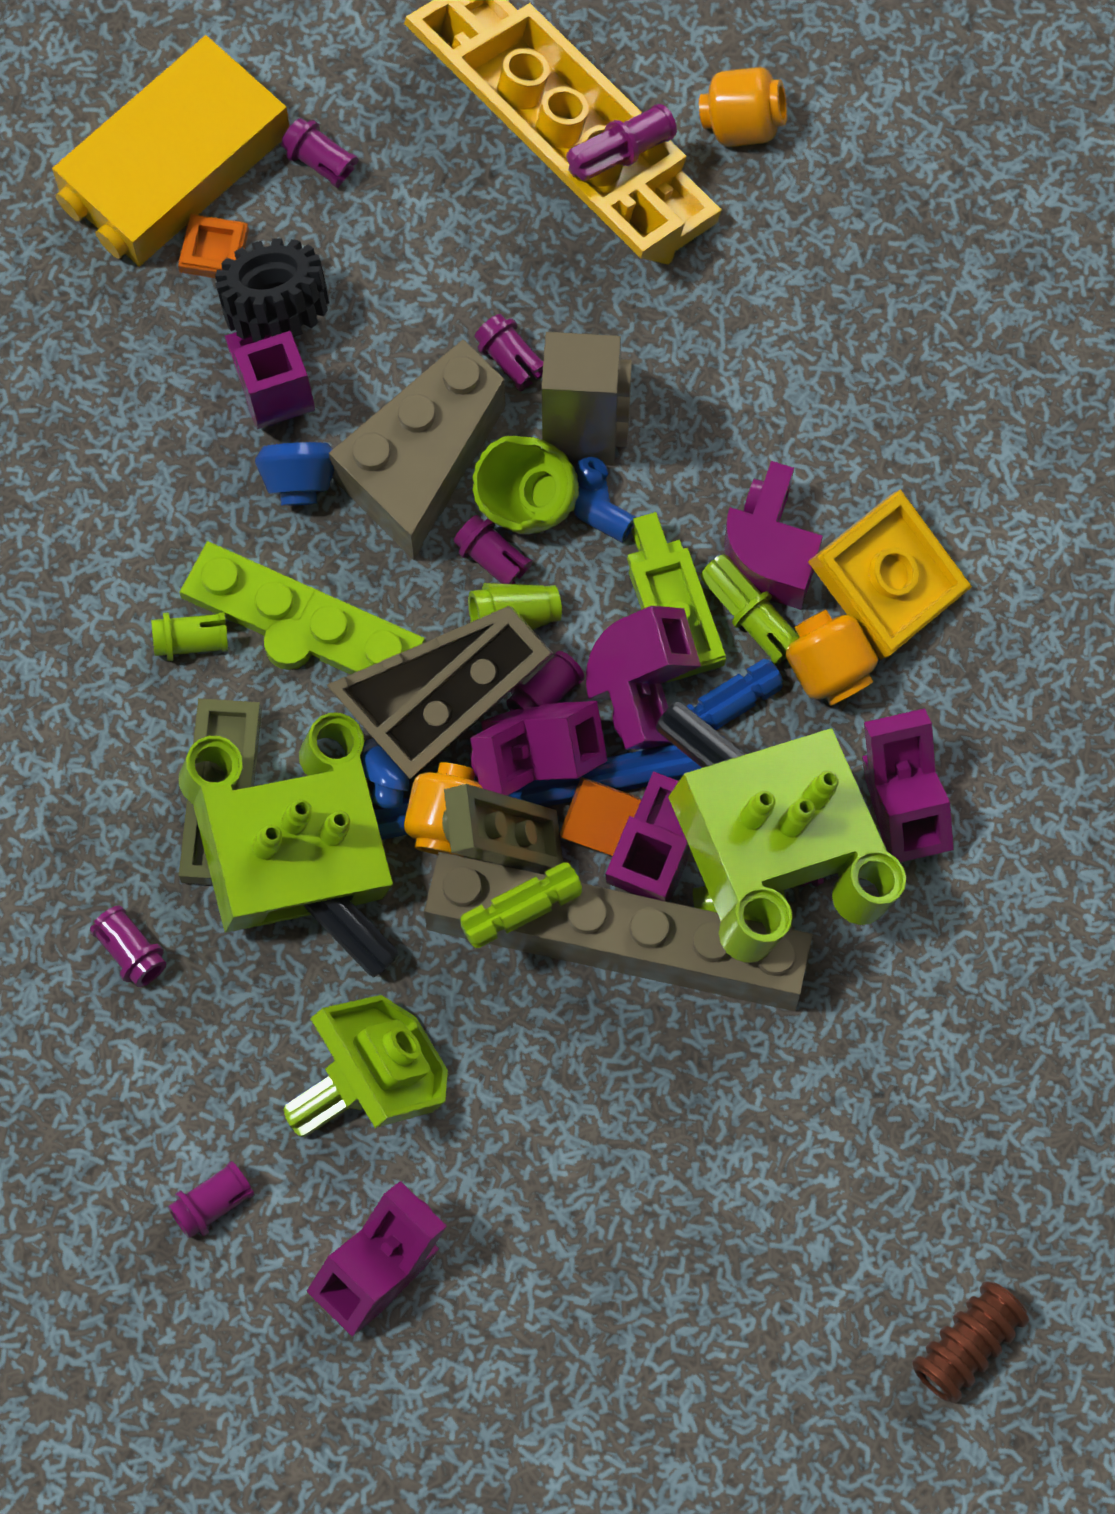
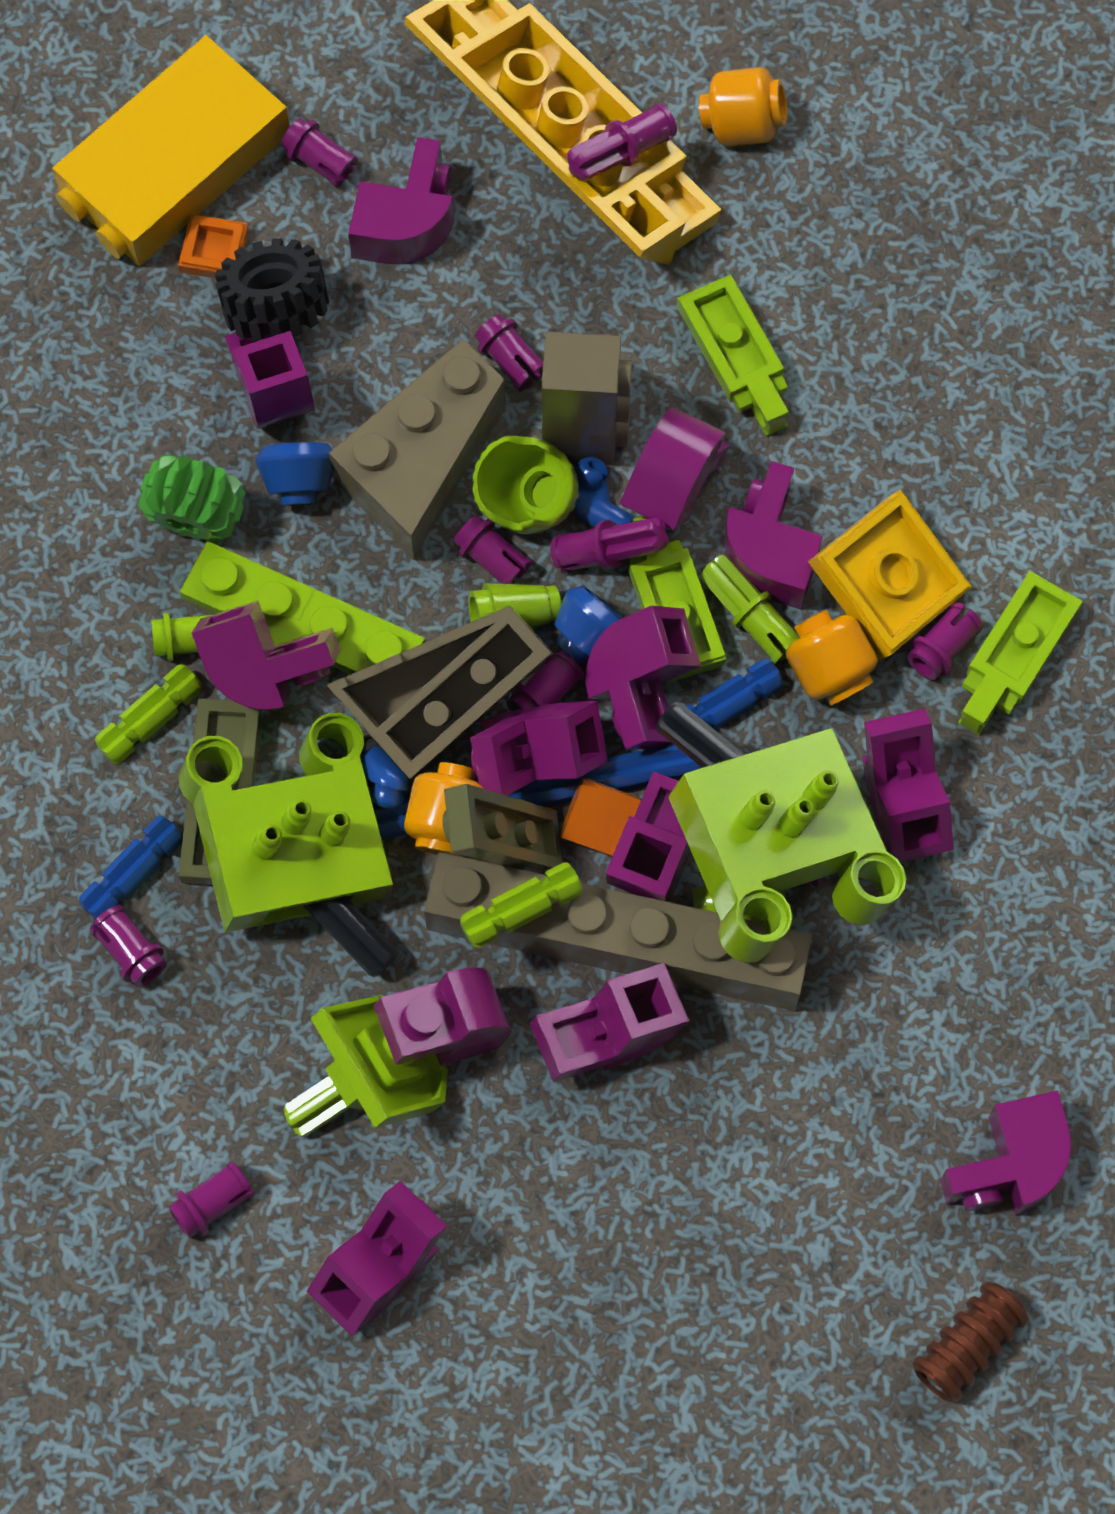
none -> blue axle [79,816,183,920]
none -> lime axle [95,664,203,764]
none -> bright green gear [138,454,246,542]
none -> magenta brick [191,601,341,709]
none -> magenta brick [348,137,454,265]
none -> magenta brick [374,967,511,1066]
none -> magenta brick [530,963,689,1082]
none -> magenta axle [550,517,669,573]
none -> blue cone [554,585,623,665]
none -> magenta brick [619,407,730,530]
none -> lime hinge [677,275,789,437]
none -> magenta pin [907,602,983,680]
none -> magenta brick [940,1090,1071,1216]
none -> lime hinge [958,571,1083,736]

